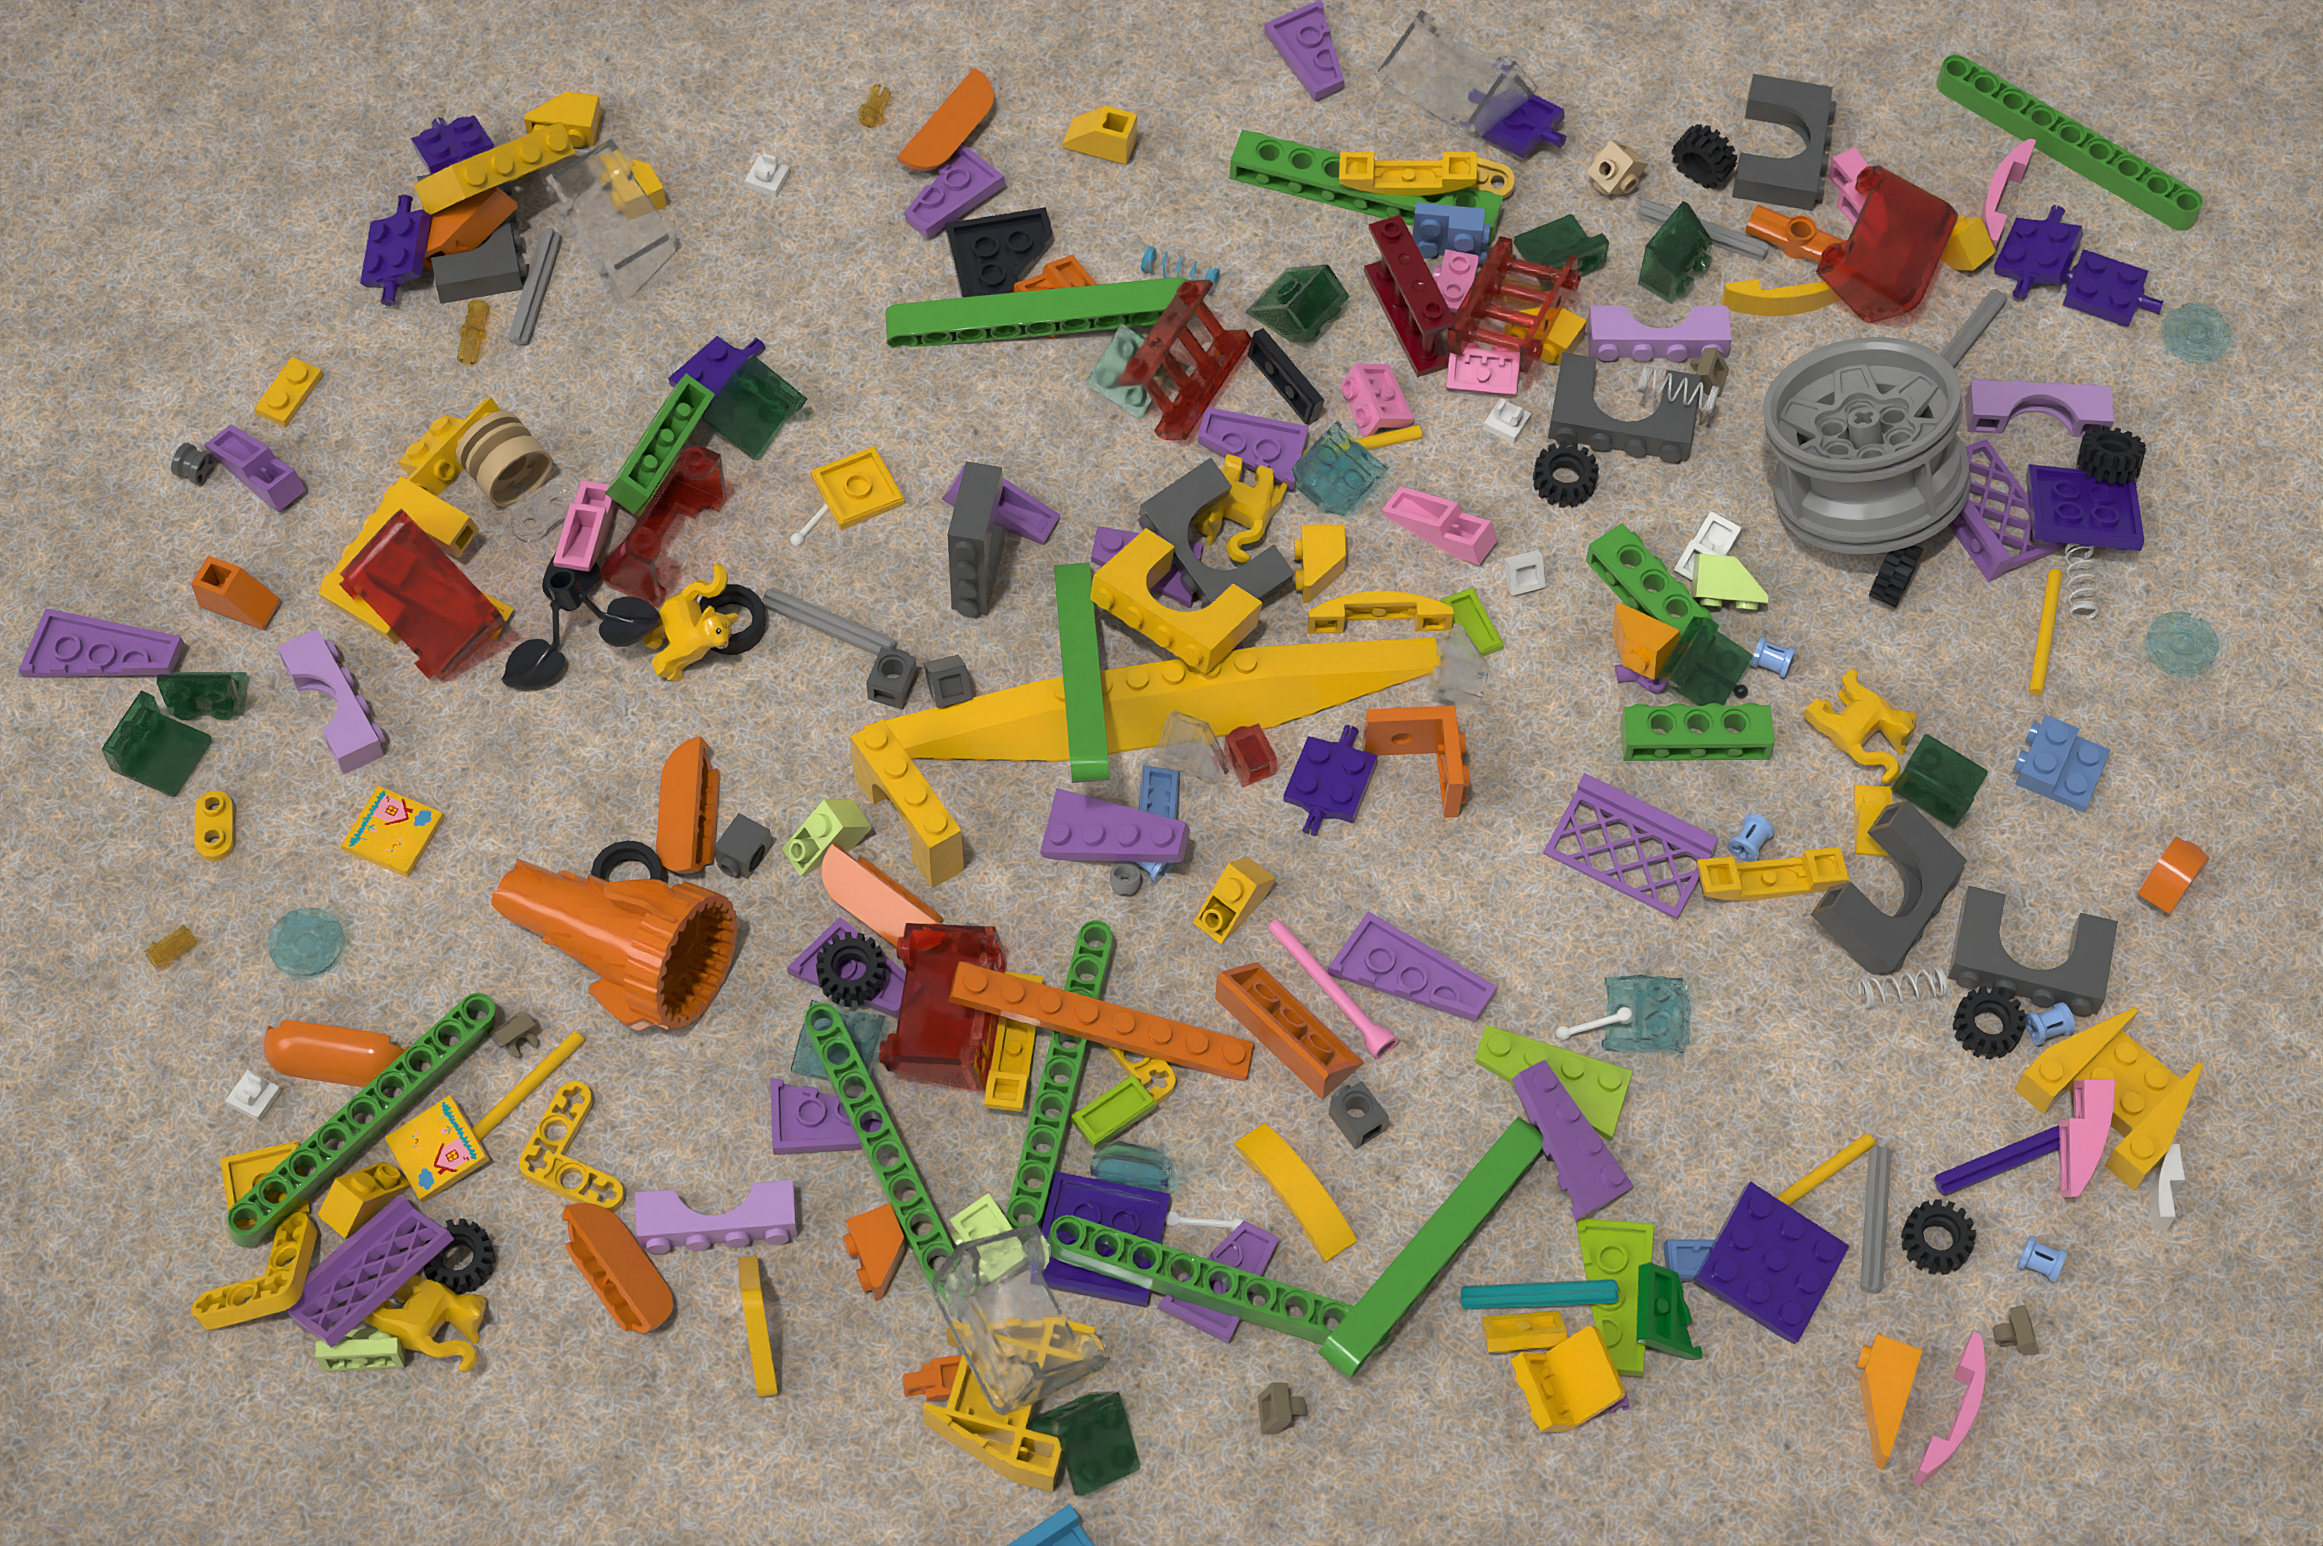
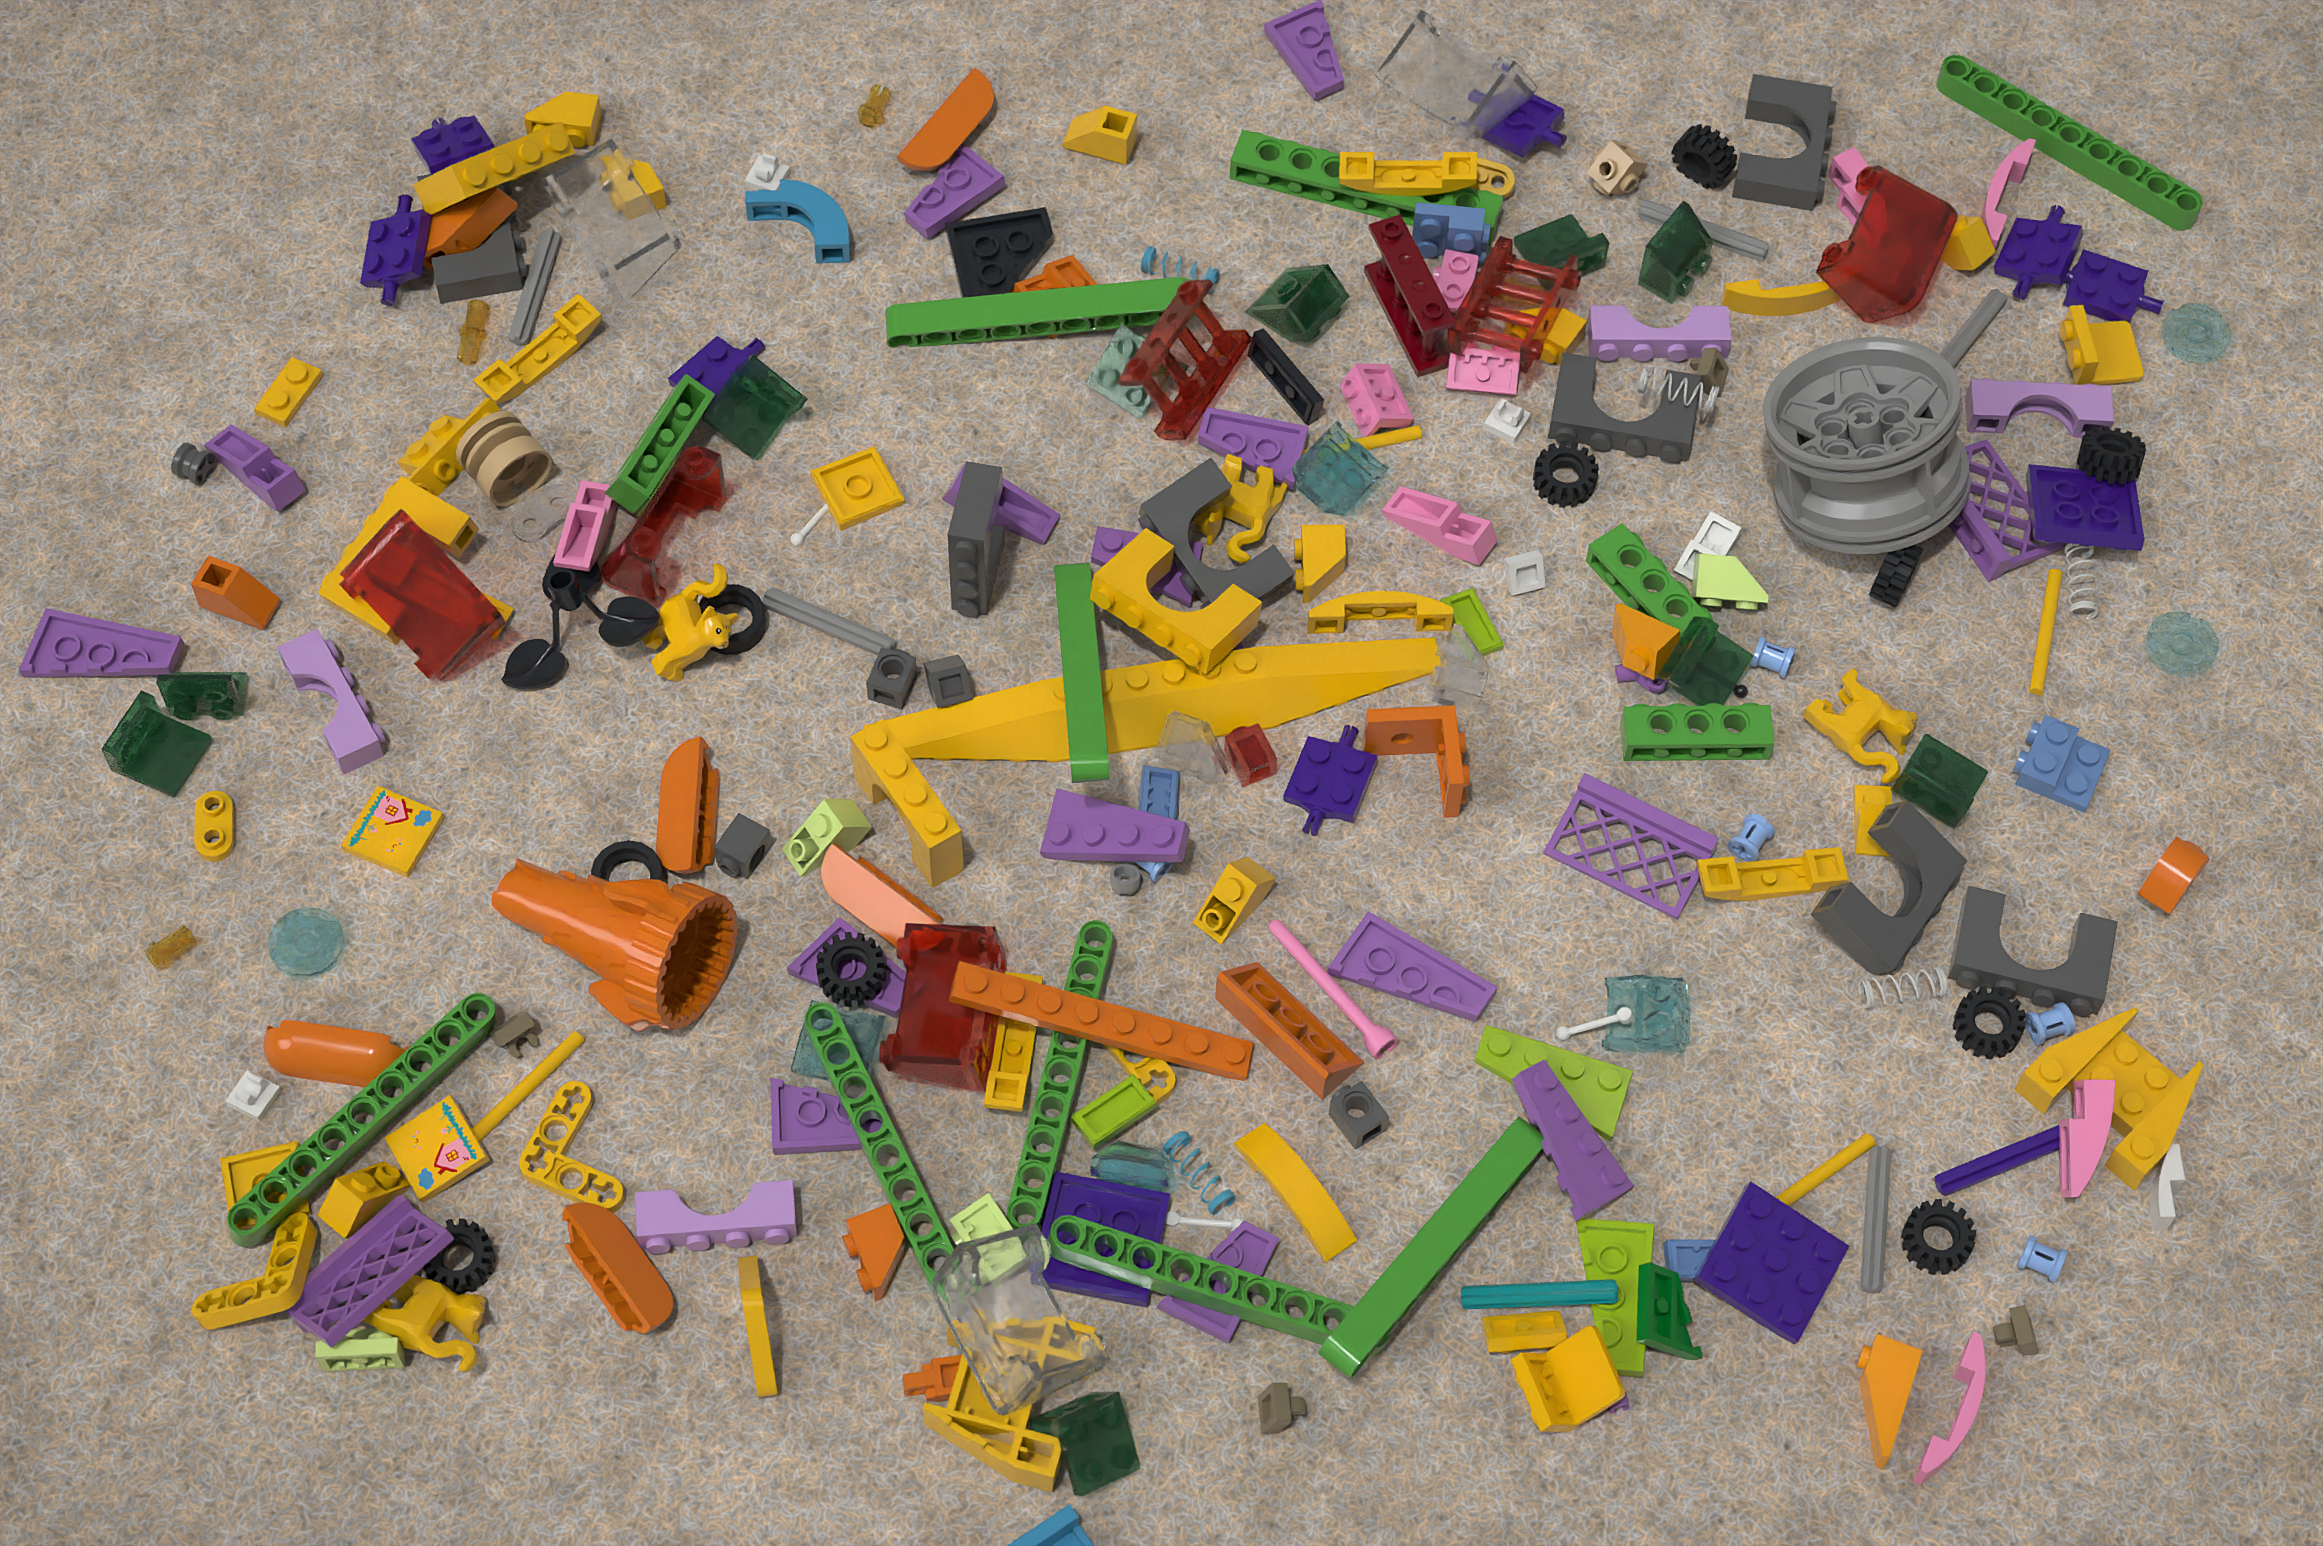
orange piece [1745,204,1852,269] -> none
none -> yellow slope [473,293,603,404]
none -> dark azure arch [745,179,850,264]
none -> medium azure piece [1163,1131,1236,1215]
none -> yellow bracket [2060,305,2144,385]

